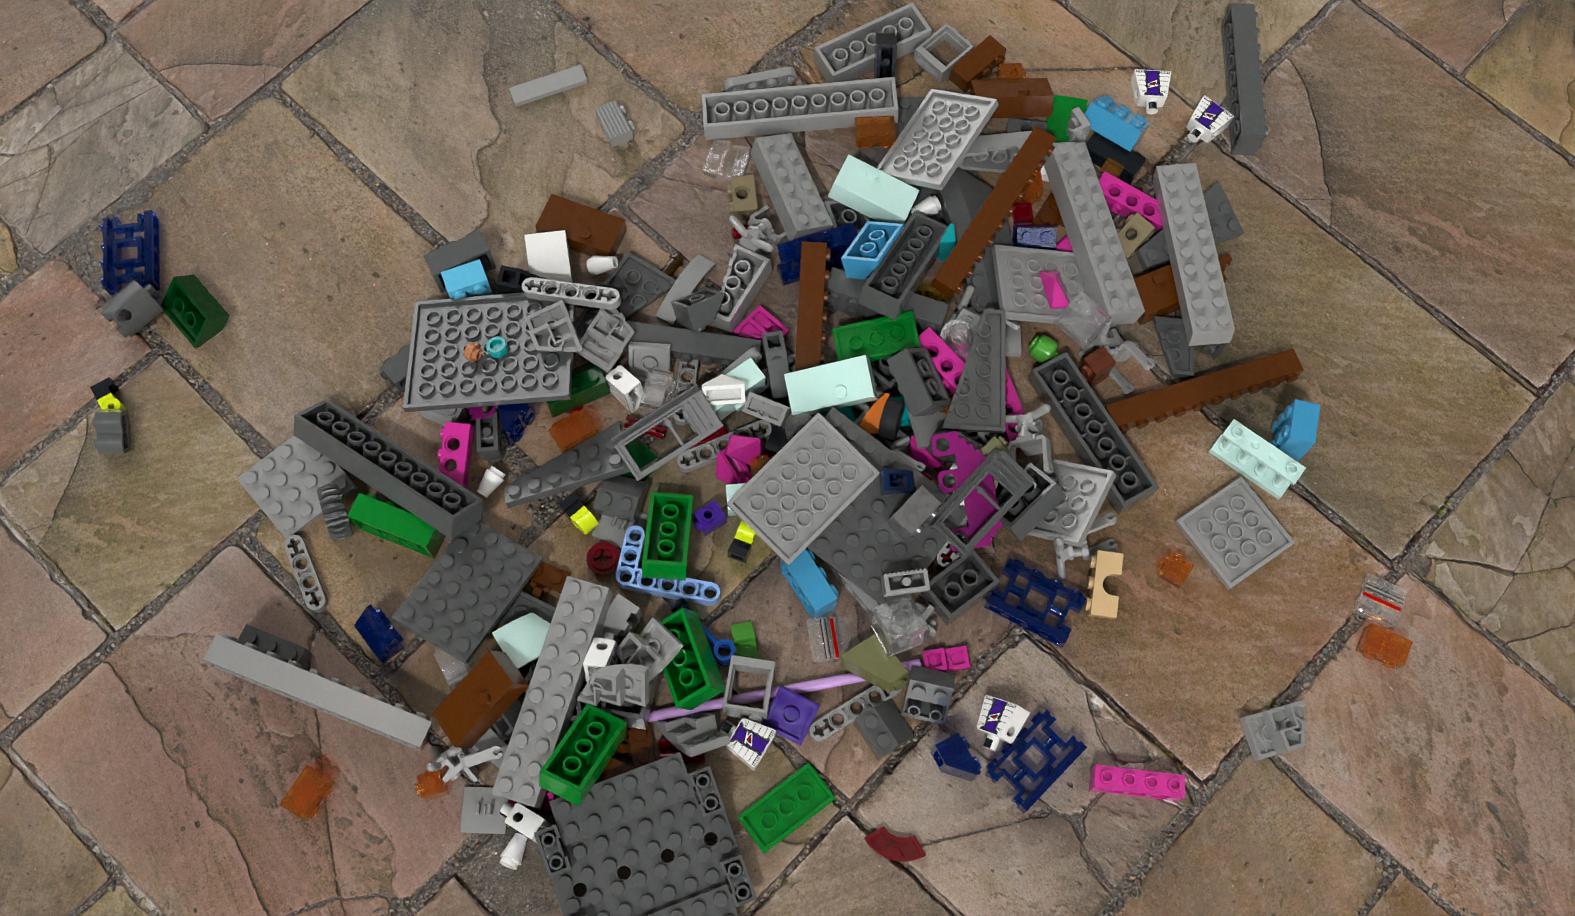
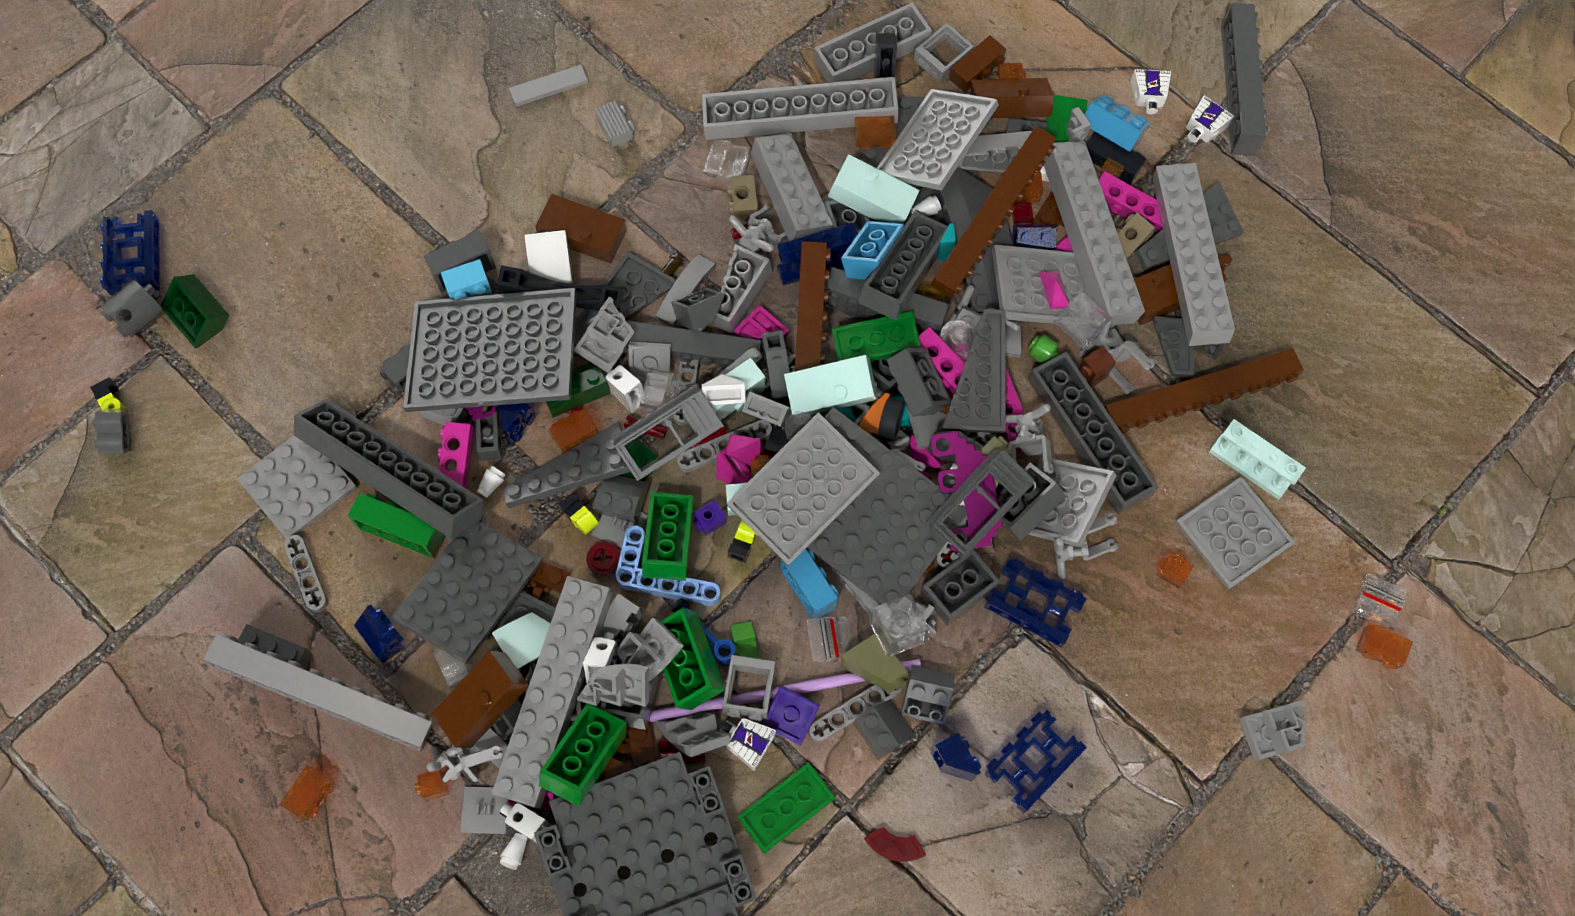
dark grey gear [317,483,352,541] -> none
nougat plate [464,342,483,362] -> none
teal tile [486,336,509,358] -> none
light grey beam [521,277,621,310] -> none
light grey slope [524,300,584,352] -> none
white cone [587,255,618,275] -> none
light grey beam [724,66,798,92] -> none
dark blue slope [879,469,915,495] -> none
light grey brick [881,568,930,597] -> none
flat silver brick [887,485,941,540] -> none
dark pink slope [923,646,971,672] -> none
white torso [977,695,1030,752] -> none
tan arch [1084,550,1124,619] -> none
dark pink brick [1089,765,1186,802] -> none
dark azure brick [1270,399,1320,462] -> none

